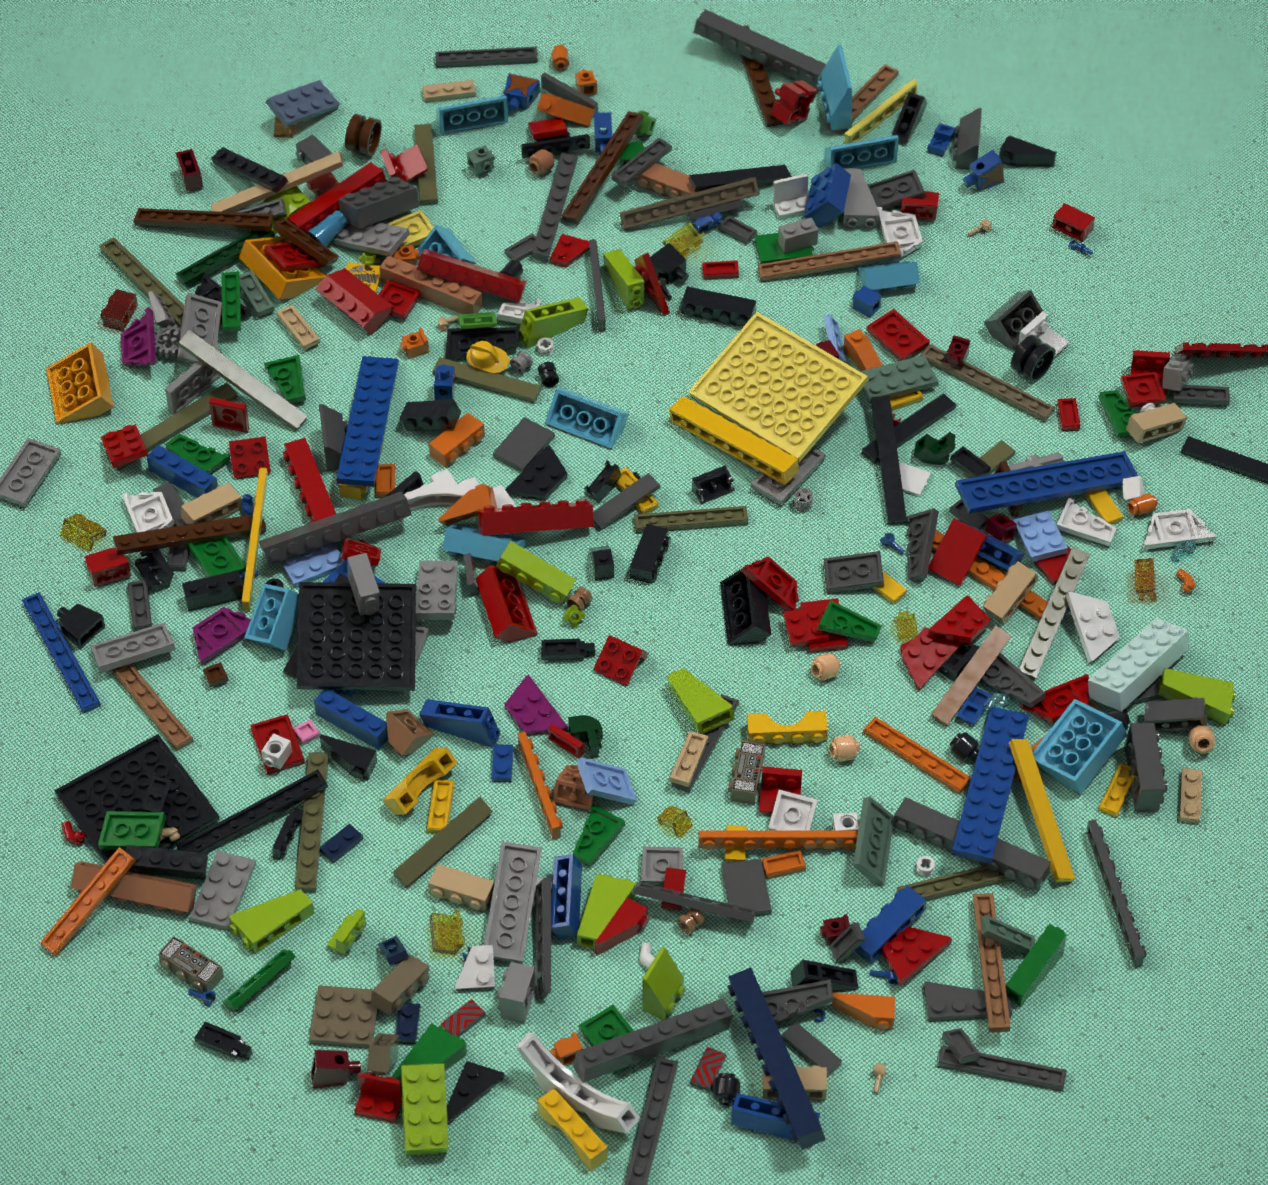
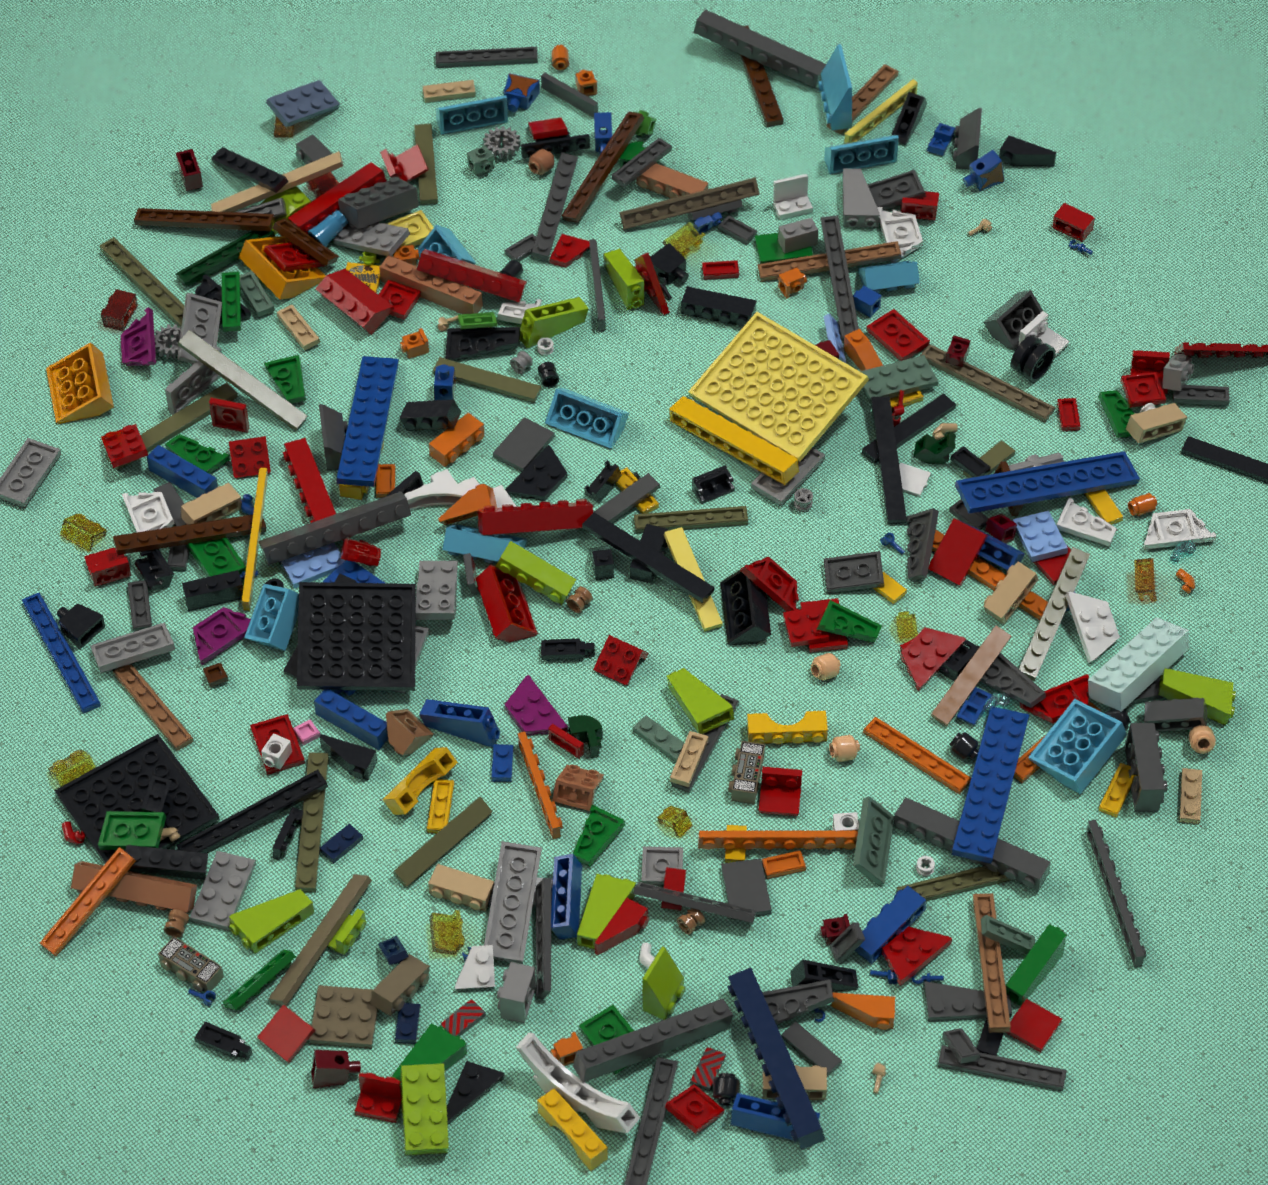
light grey slope [149,291,176,328] -> none
reddish brown wheel [345,114,382,156] -> none
light grey brick [347,553,380,616] -> none
dark tan brick [367,1033,399,1075] -> none
yellow piece [466,341,509,374] -> none
orange slope [537,93,595,126] -> none
lime plate [563,605,586,627] -> none
light blue plate [576,758,637,805] -> none
black tile [688,165,792,191] -> none
white plate [768,790,818,831] -> none
red brick [771,80,818,124] -> none
blue brick [804,163,851,228] -> none
red wing [928,595,991,644] -> none
yellow tile [1008,739,1075,882] -> none
white slope [1123,475,1145,500] -> none
none -> clear yellow bracket [48,749,96,787]
none -> medium nougat wheel [164,909,189,938]
none -> red tile [257,1004,315,1063]
none -> dark tan tile [268,874,372,1006]
none -> light grey gear [483,126,521,159]
none -> black tile [582,512,714,603]
none -> sand green plate [633,715,684,763]
none -> light yellow tile [664,527,723,631]
none -> red tile [665,1084,725,1134]
none -> orange brick [778,268,807,299]
none -> dark grey plate [820,215,859,341]
none -> red hand [893,390,905,416]
none -> blue hand [912,973,944,984]
none -> tan arm [932,423,958,440]
none -> black tile [976,1017,1004,1056]
none -> red tile [1005,998,1063,1053]

